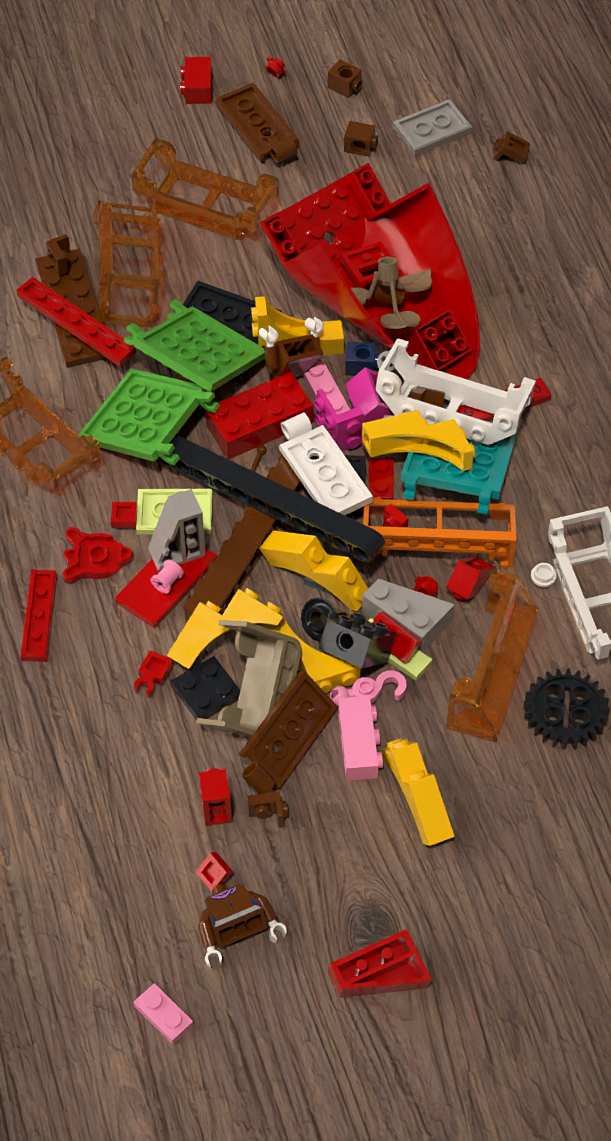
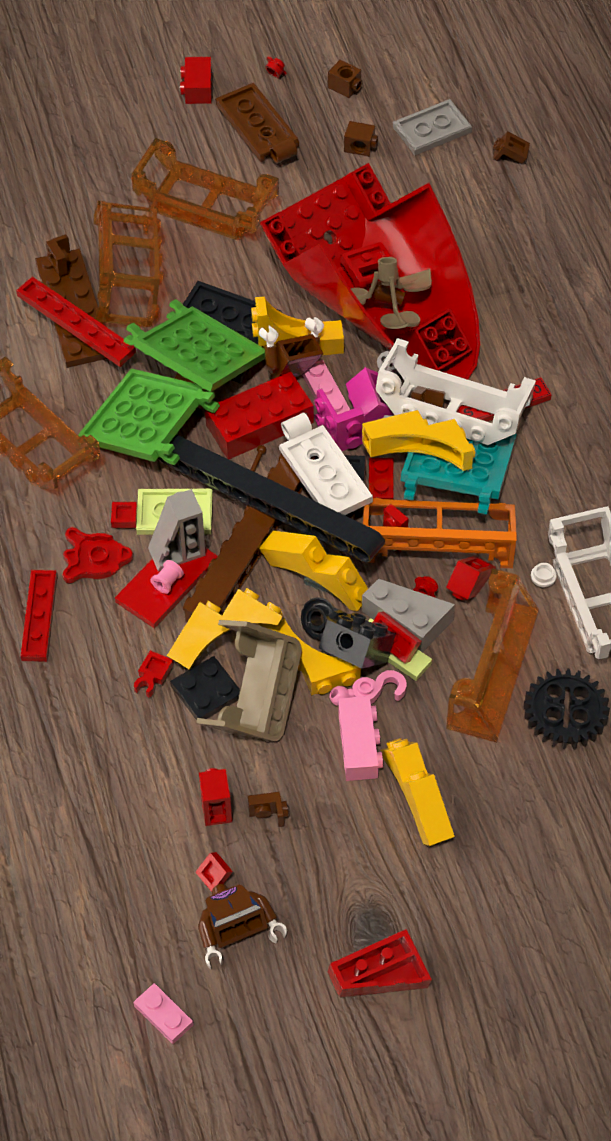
reddish brown hinge [239,671,338,794] -> none
dark blue brick [345,342,380,376] -> none

